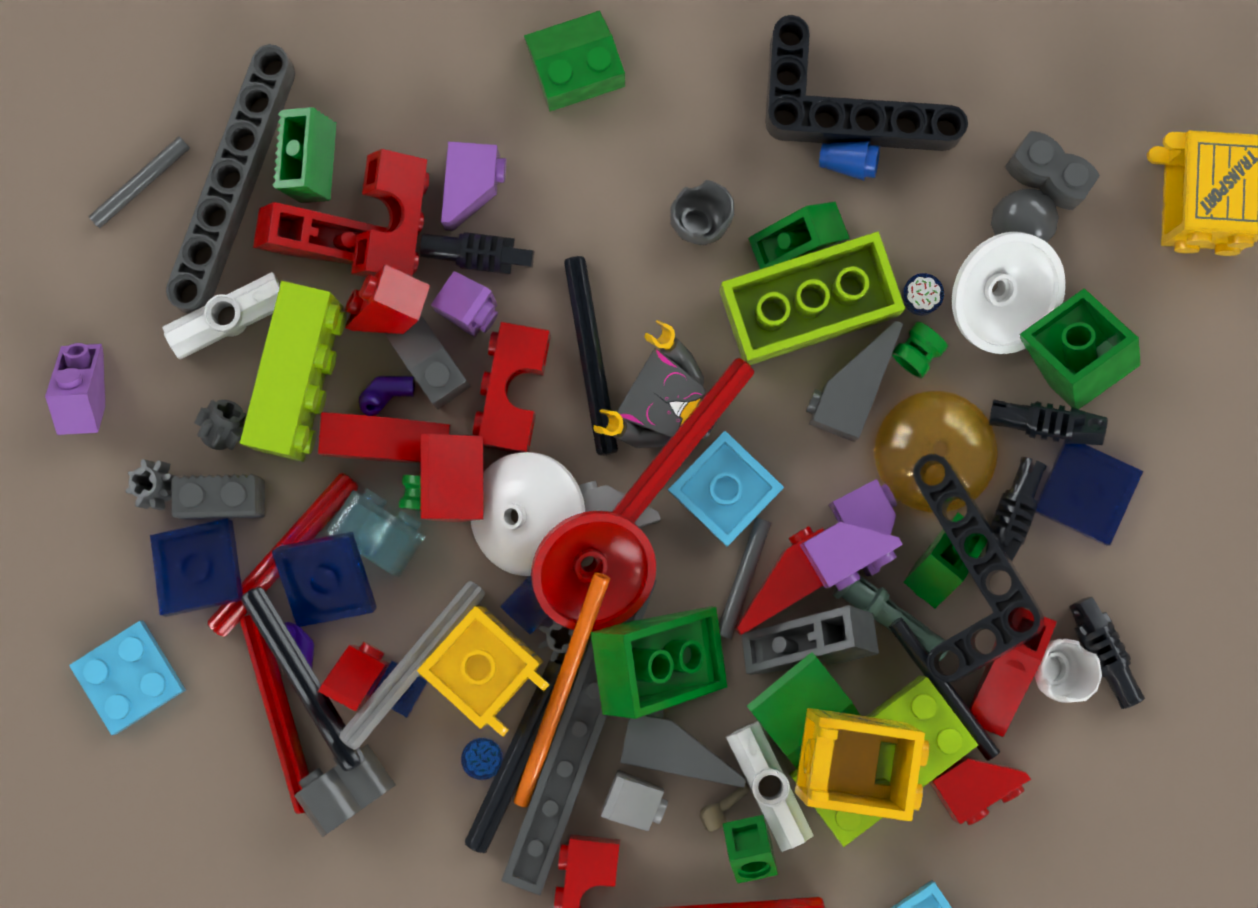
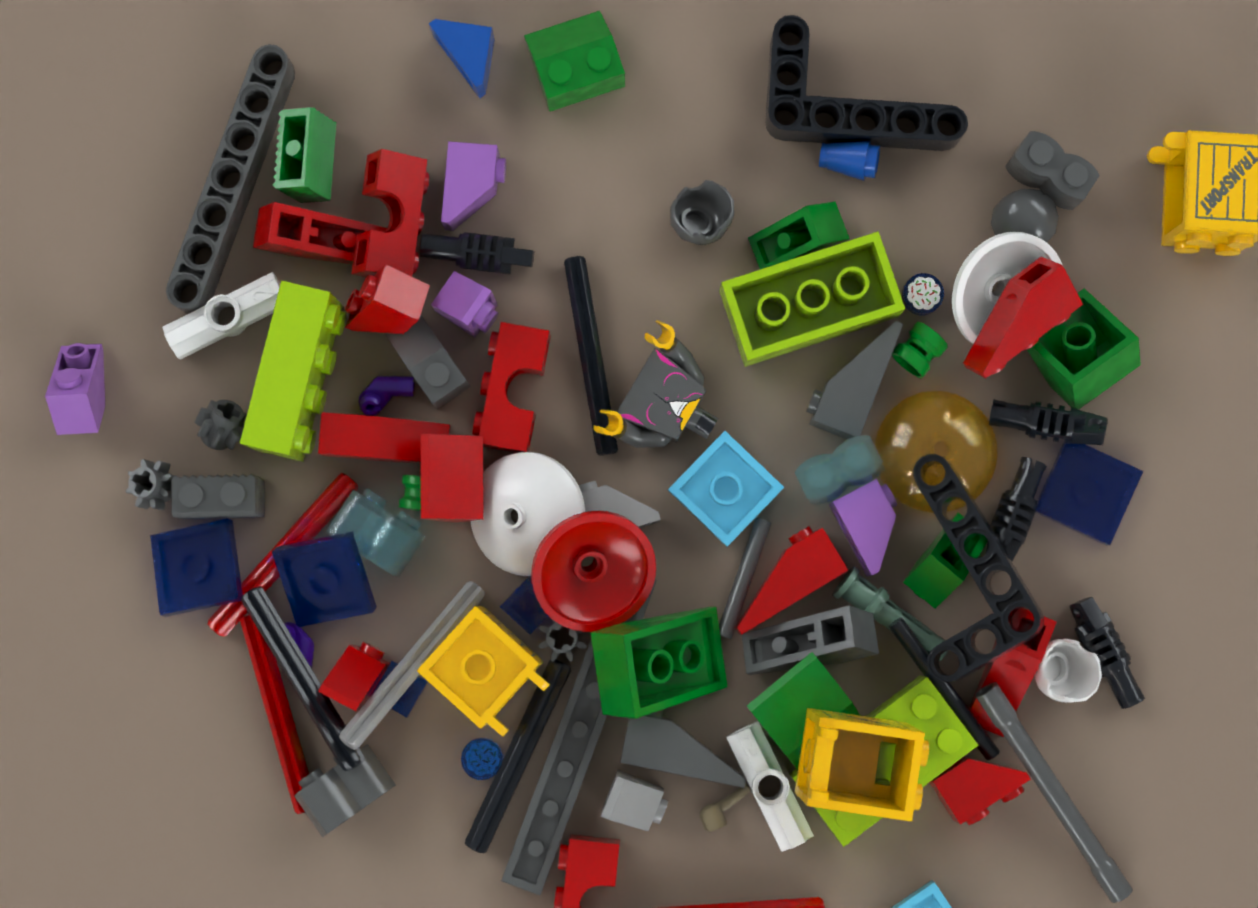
medium azure plate [69,621,186,736] -> none
dark grey bar [88,136,190,228] -> none
orange piece [513,572,610,807] -> none
red axle [612,358,754,523] -> none
green brick [722,814,778,884] -> none
medium lavender slope [800,522,903,591] -> none
none -> blue slope [428,19,495,99]
none -> clear light blue brick [795,435,885,505]
none -> red slope [963,256,1083,379]
none -> dark grey piece [975,682,1133,903]

